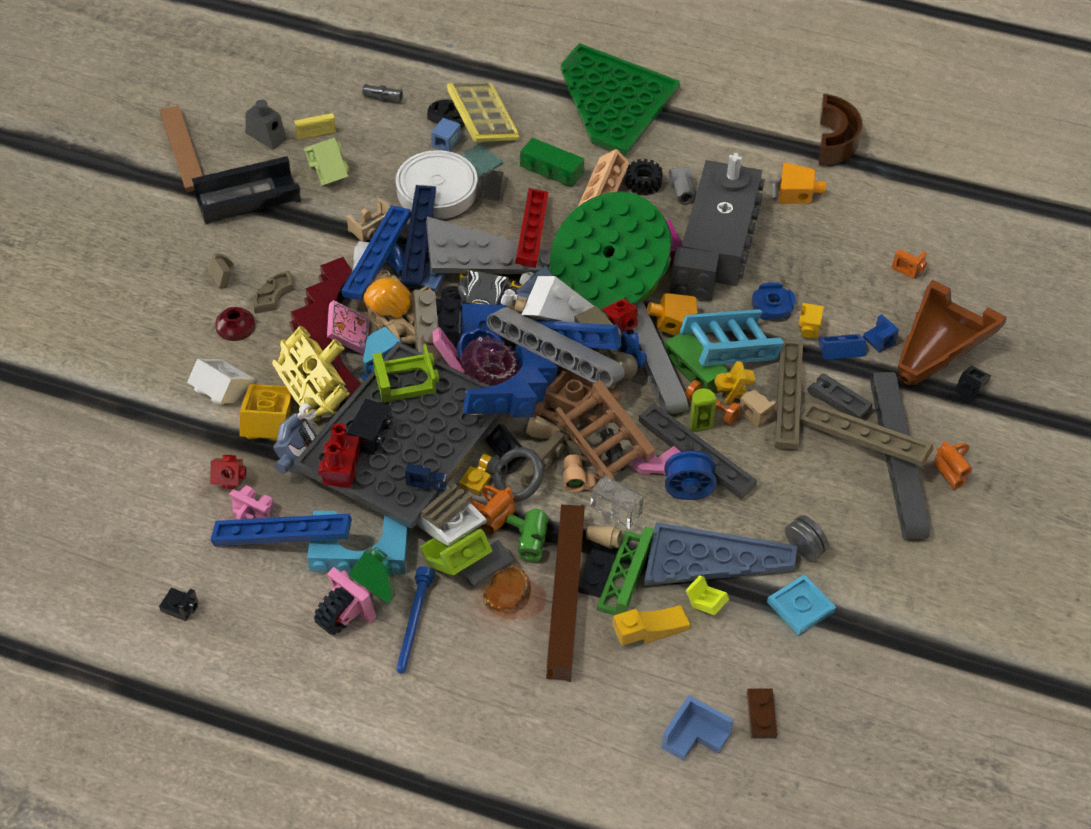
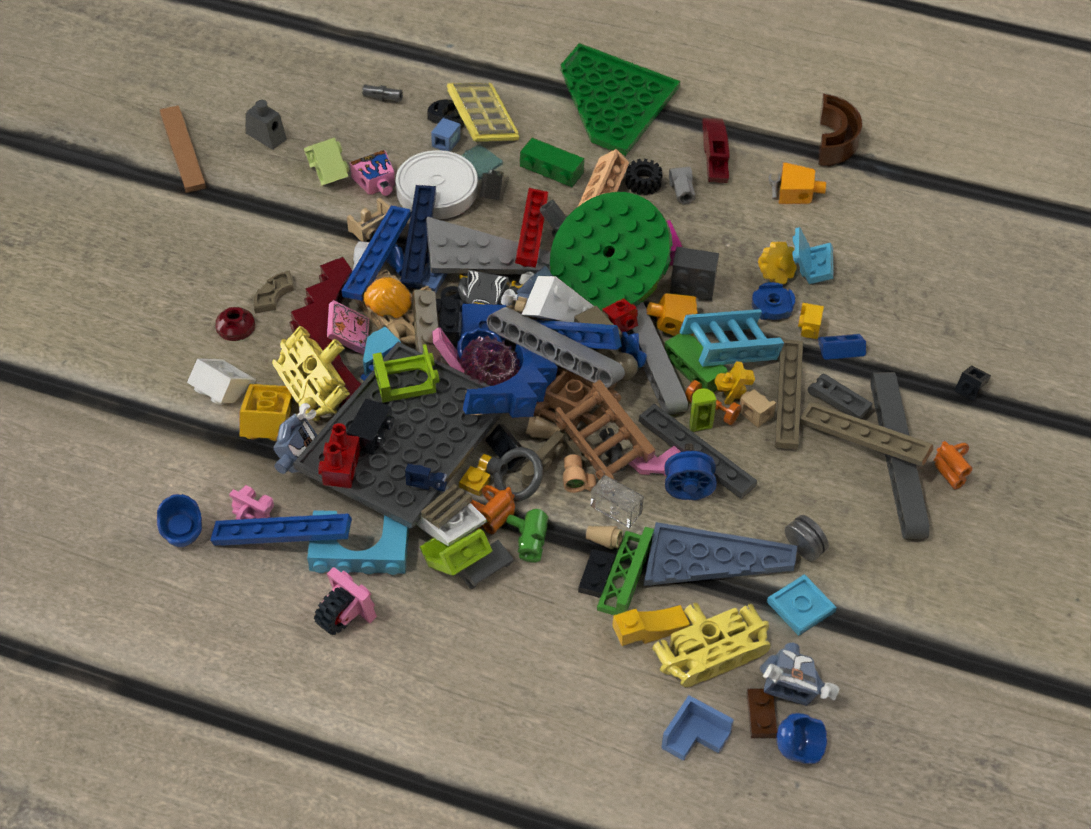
black bracket [159,587,199,621] -> none
black piece [192,156,301,225] -> none
dark tan tile [208,254,233,288] -> none
red brick [210,455,247,489] -> none
light yellow tile [294,113,336,140] -> none
green slope [348,547,396,604] -> none
blue piece [396,566,436,674] -> none
clear orange piece [483,566,532,616] -> none
reddish brown tile [546,504,585,682] -> none
dark grey piece [682,153,765,286] -> none
neon yellow bracket [686,576,729,615] -> none
blue panel [863,314,899,353] -> none
orange bracket [892,249,927,279] -> none
dark orange cone [898,279,1007,385] -> none
none -> blue piece [157,494,202,547]
none -> bright pink torso [350,150,395,196]
none -> dark grey piece [539,199,568,238]
none -> light yellow piece [652,603,771,687]
none -> dark red slope [702,118,730,183]
none -> yellow plant [758,241,797,284]
none -> torso [760,643,839,706]
none -> blue piece [777,713,828,764]
none -> medium azure bracket [792,227,833,284]

